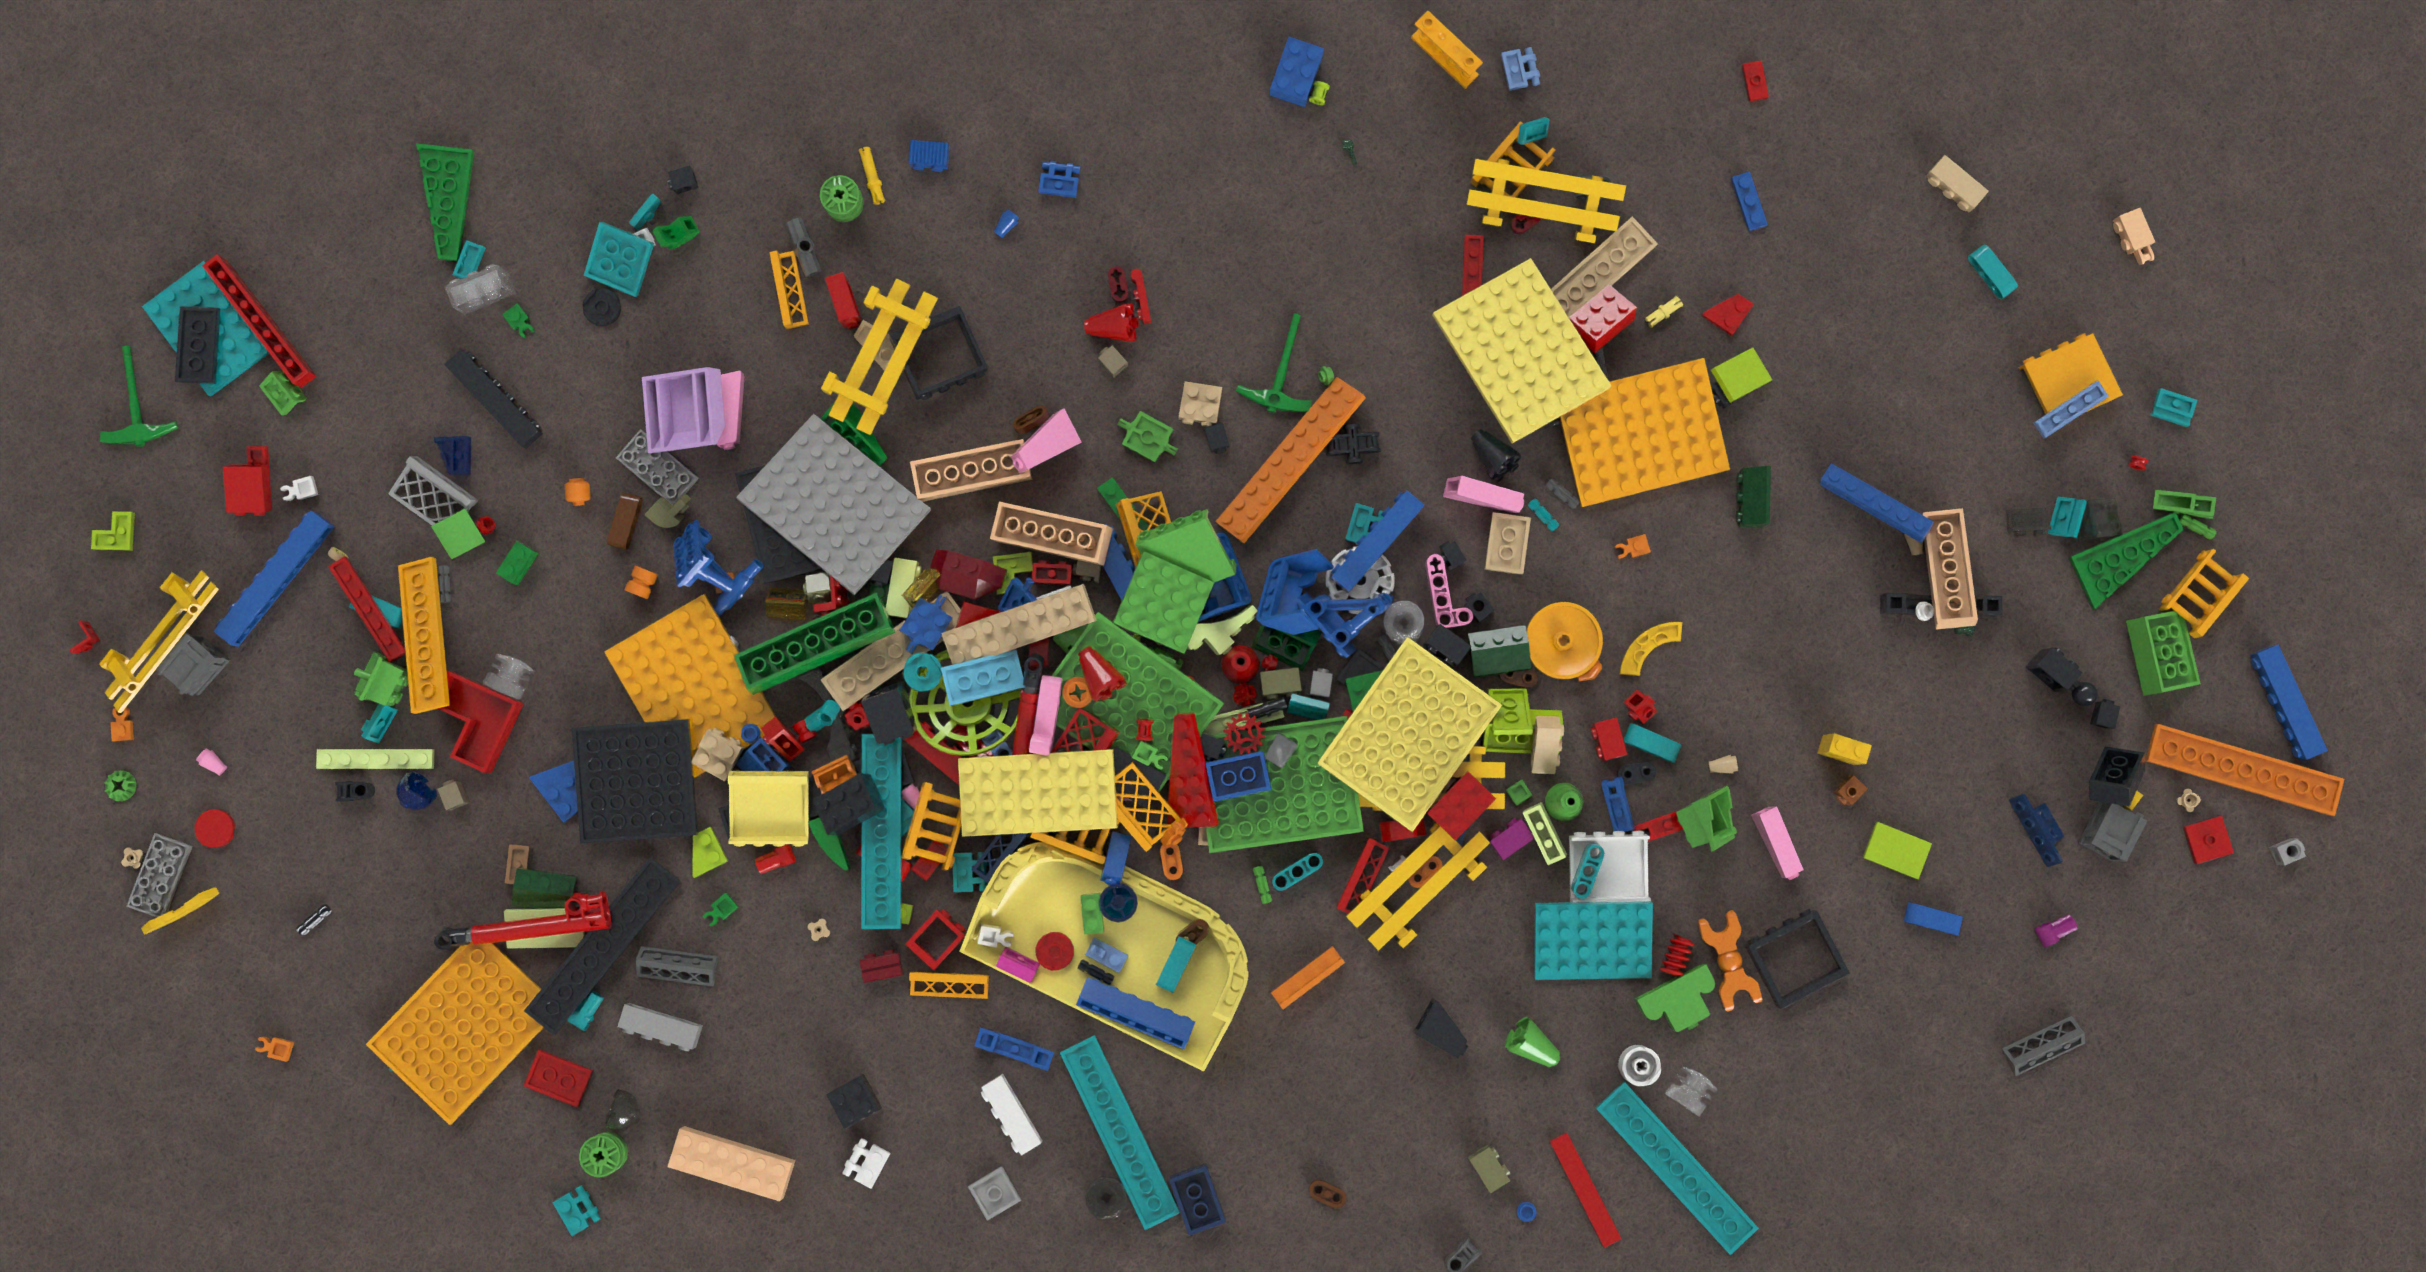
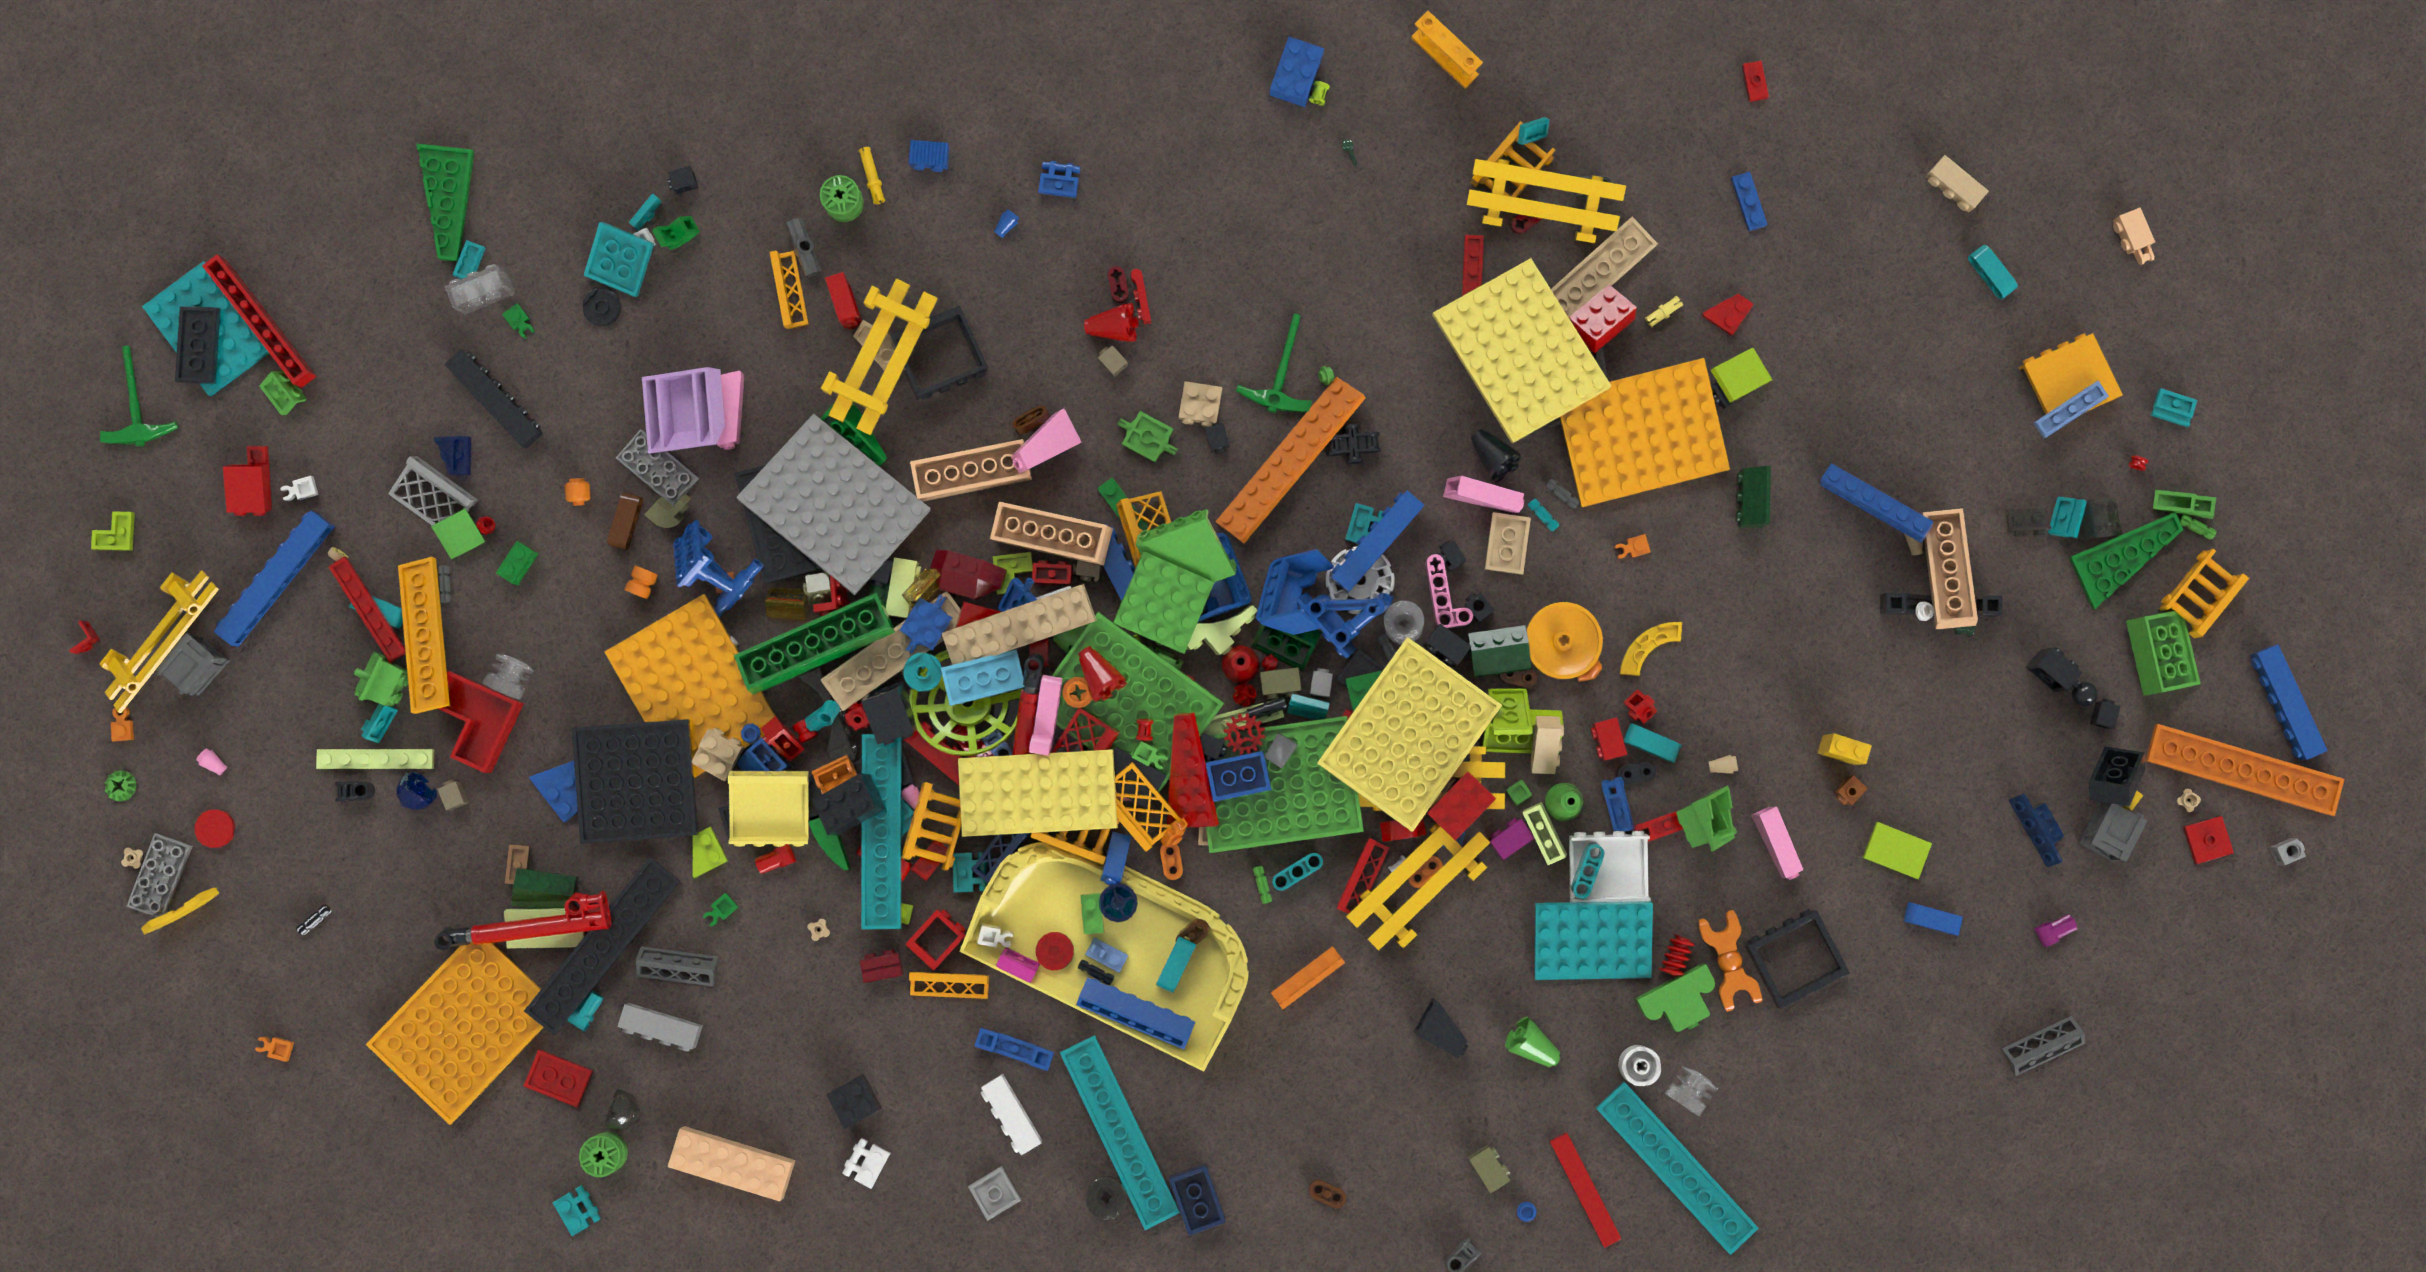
medium blue plate [1501,47,1540,91] -> none

